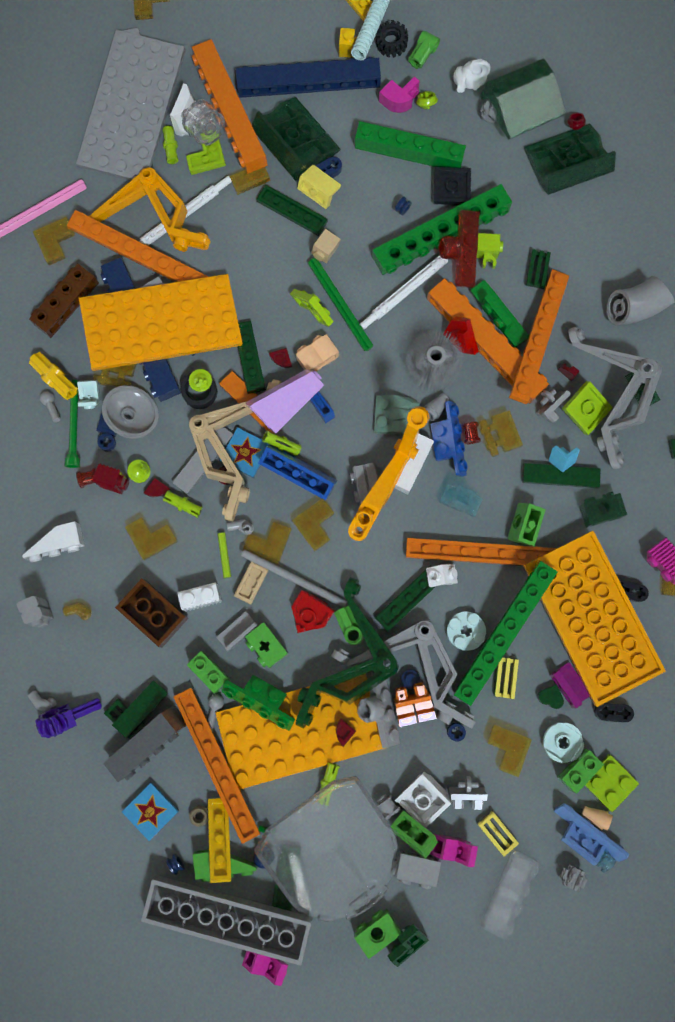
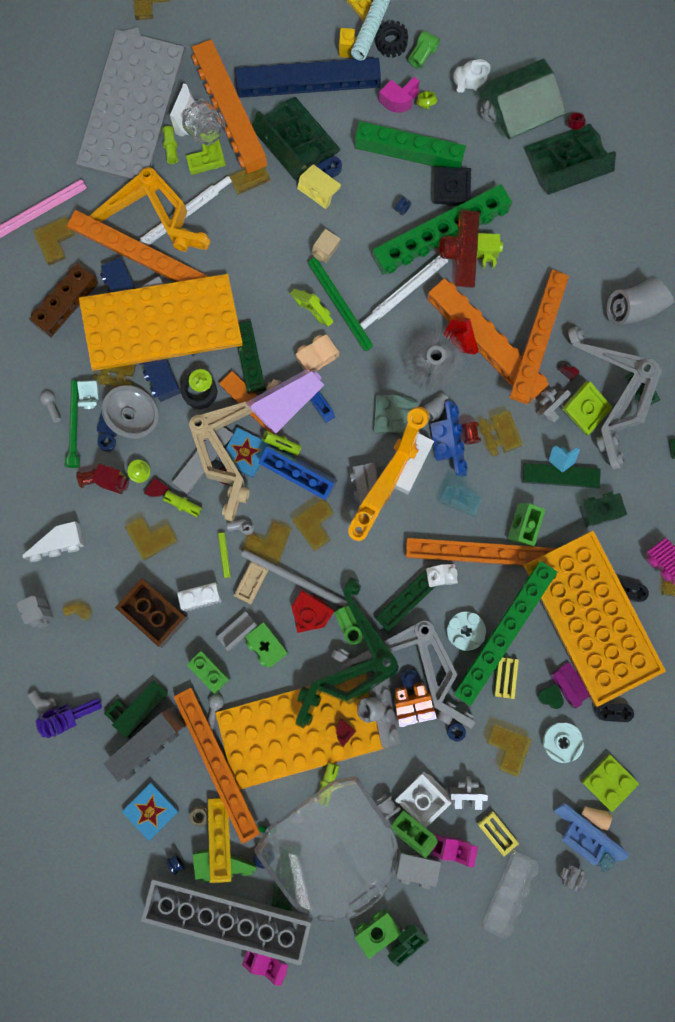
yellow piece [29,352,78,400] -> none
green bracket [221,675,295,731] -> none
dark green tile [256,184,328,236] -> none
dark red tile [269,348,292,368] -> none
green bracket [470,280,529,347] -> none
dark green tile [526,249,551,289] -> none
bright green brick [557,749,604,794] -> none

